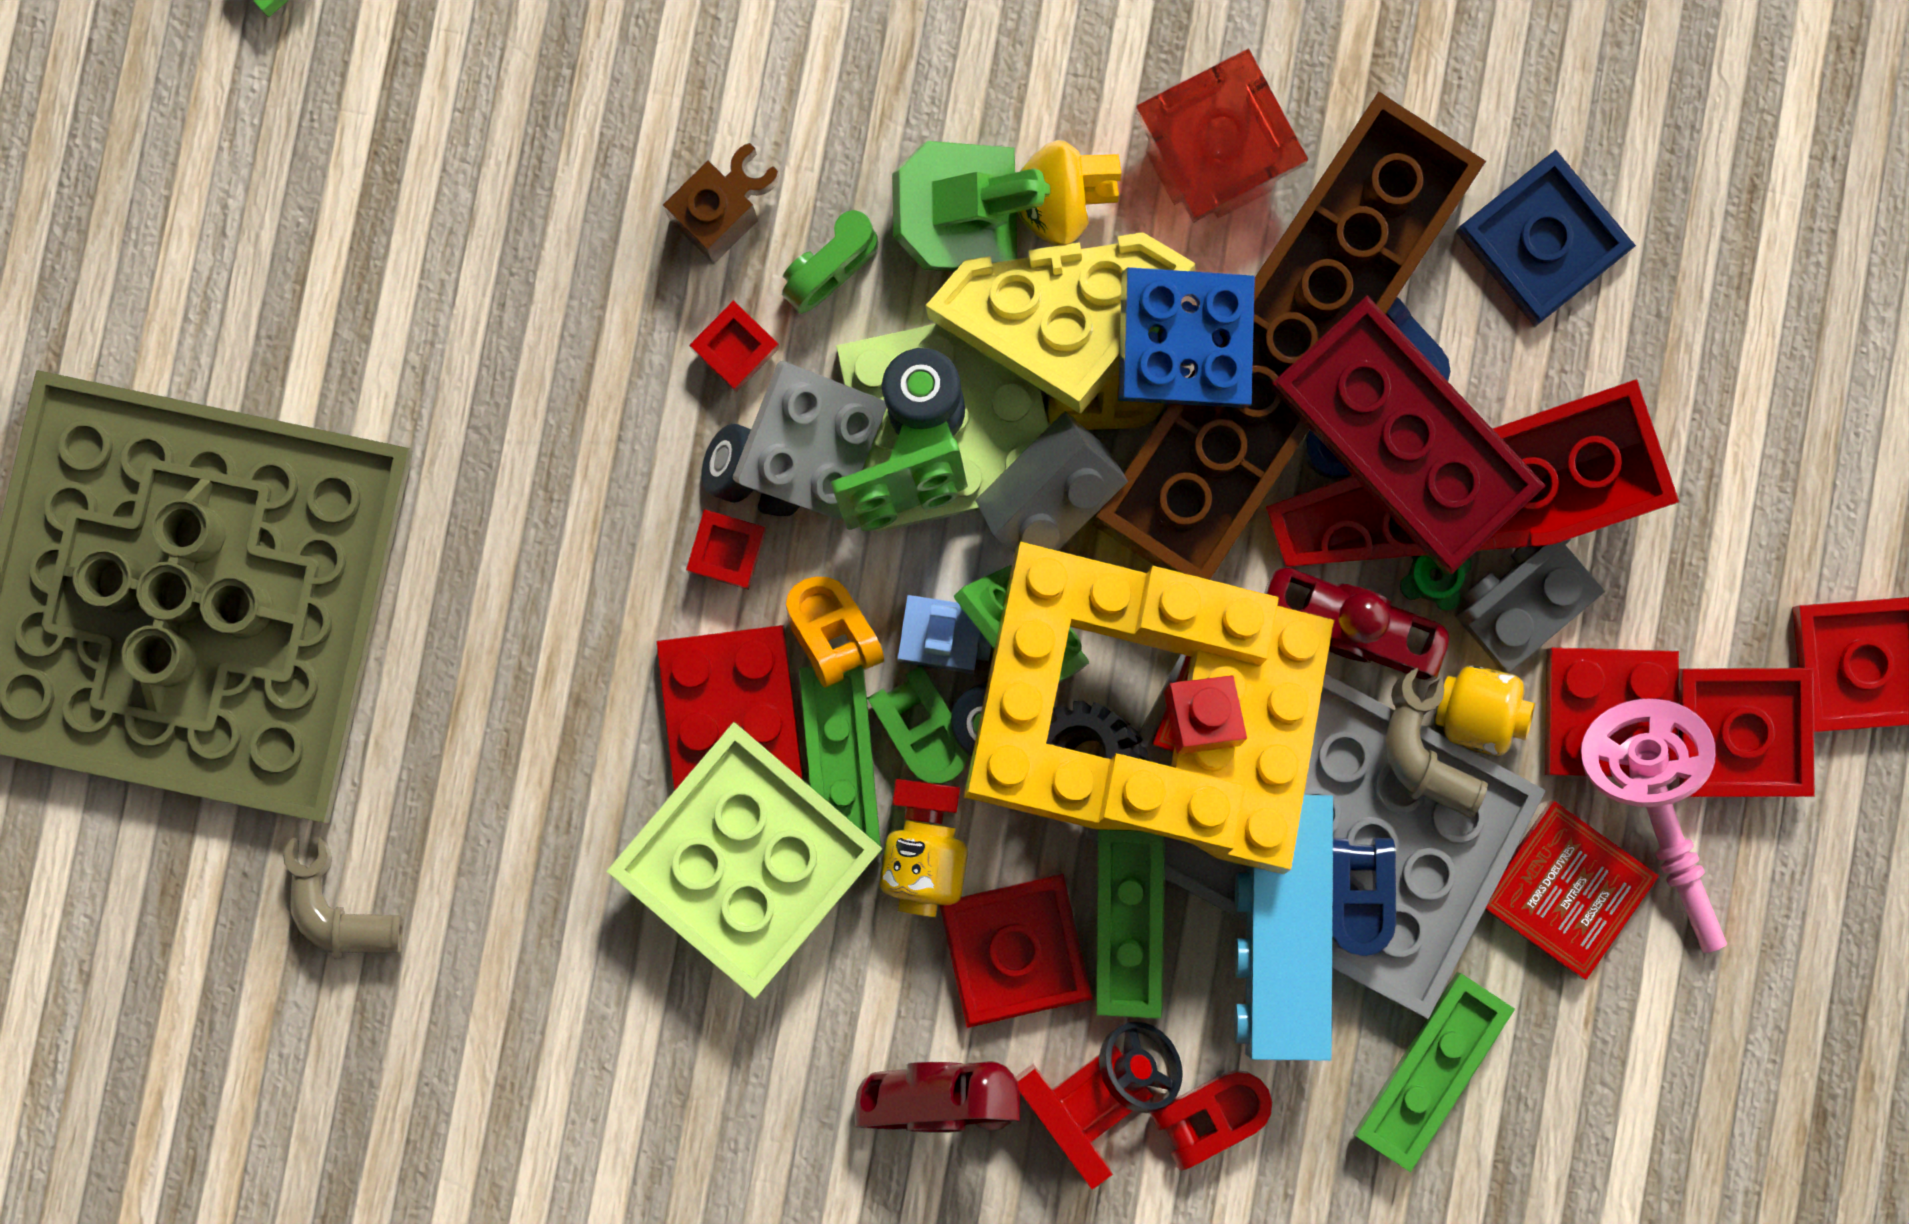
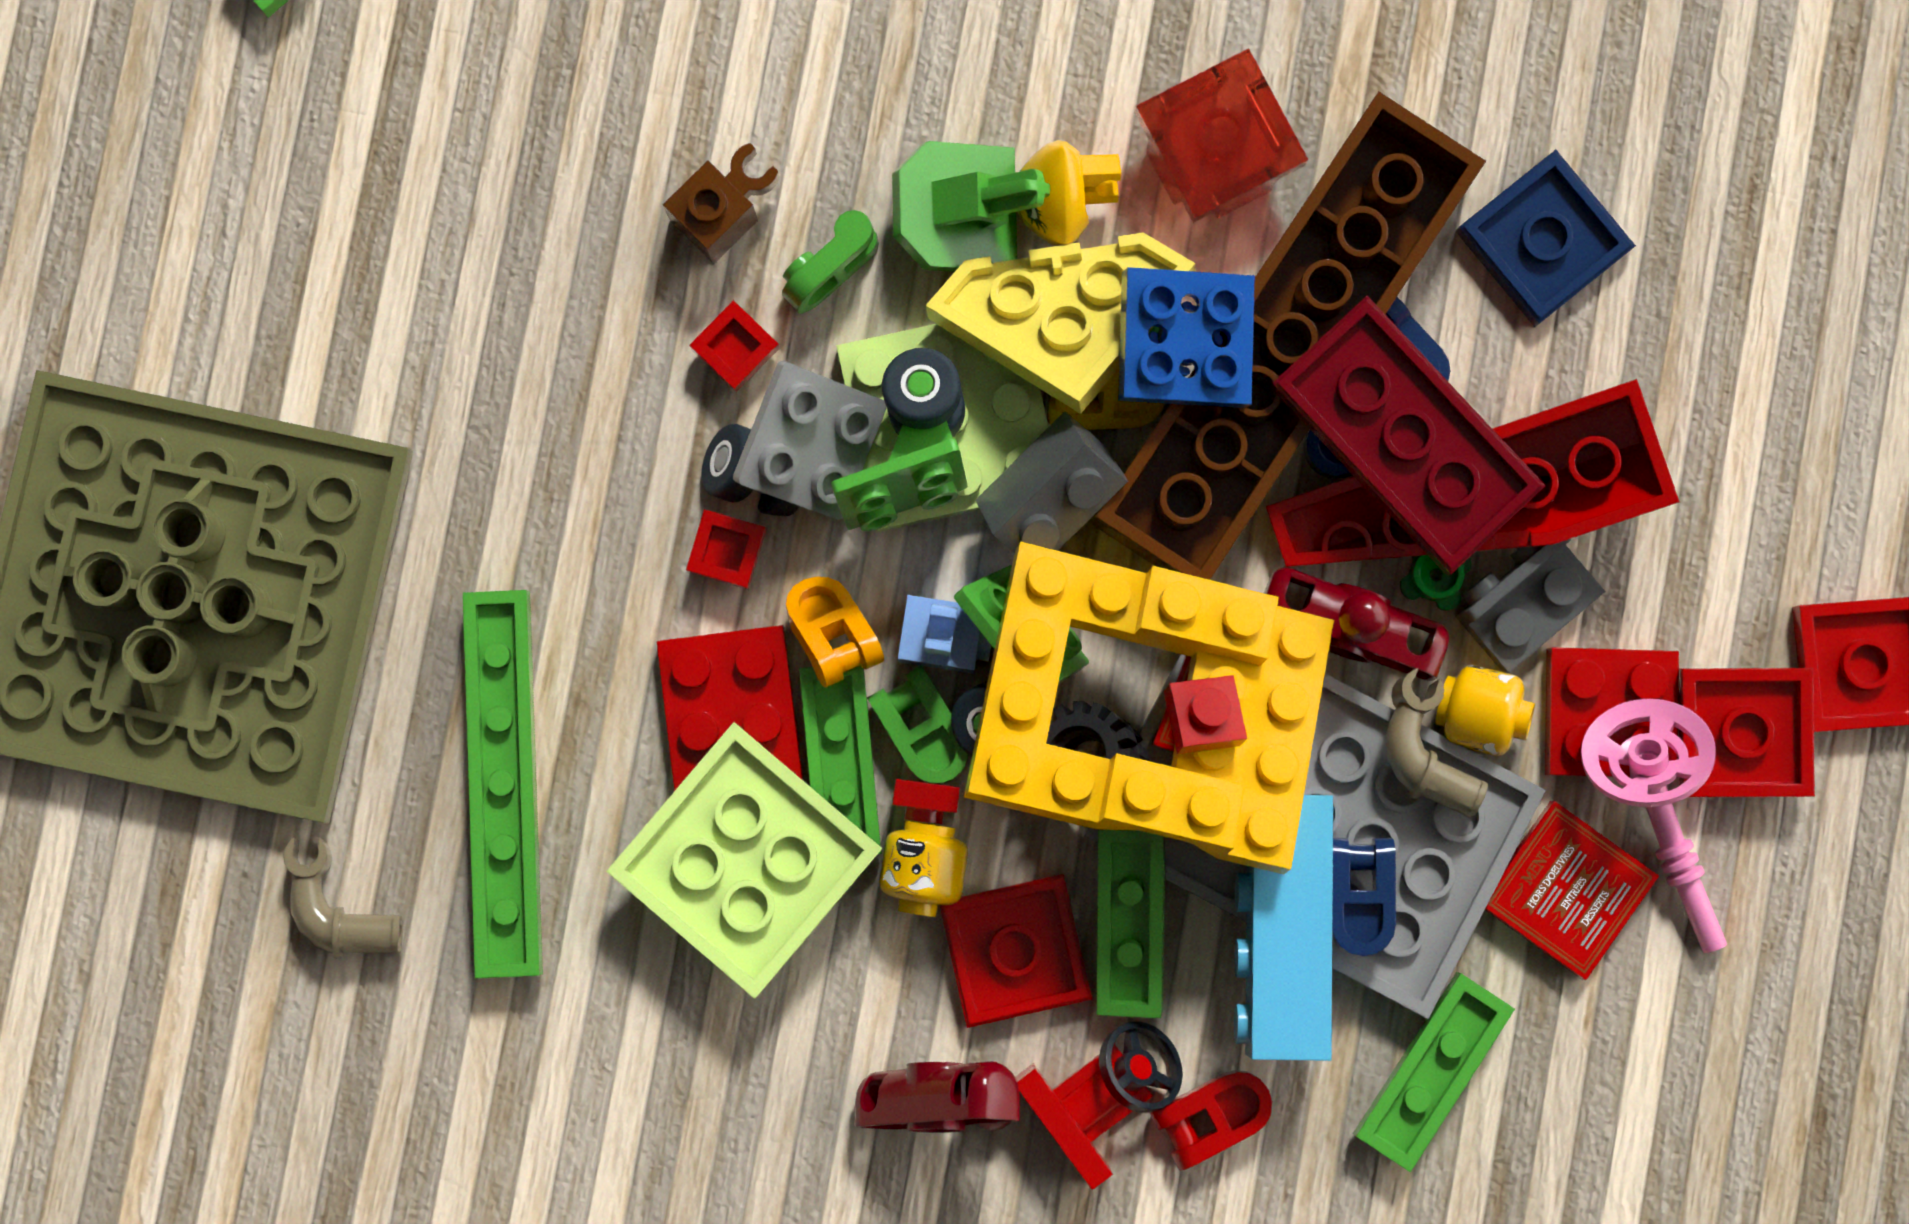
none -> bright green plate [463,590,543,979]

